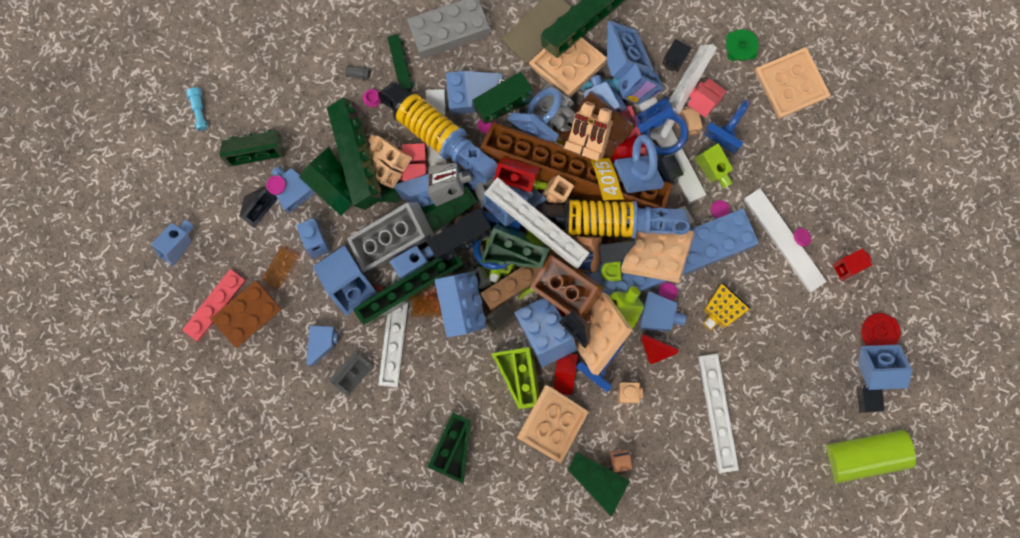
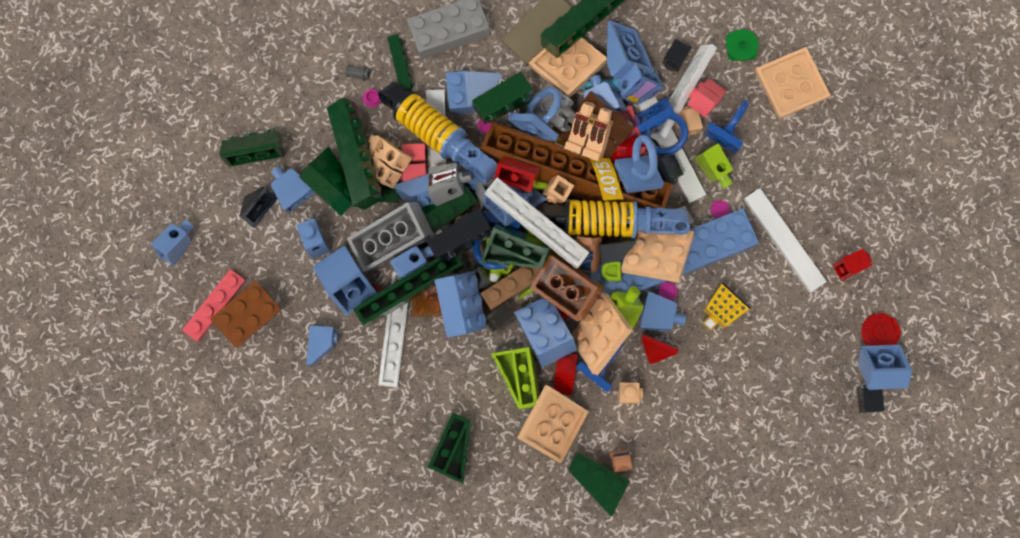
medium azure piece [186,87,208,131] -> none
clear orange tile [262,247,298,289] -> none
dark pink piece [266,176,286,195] -> none
dark grey hinge [330,351,373,396] -> none
black tile [559,309,589,348] -> none
white tile [698,354,739,473] -> none
dark pink piece [793,228,811,247] -> none
lime brick [826,429,916,484] -> none

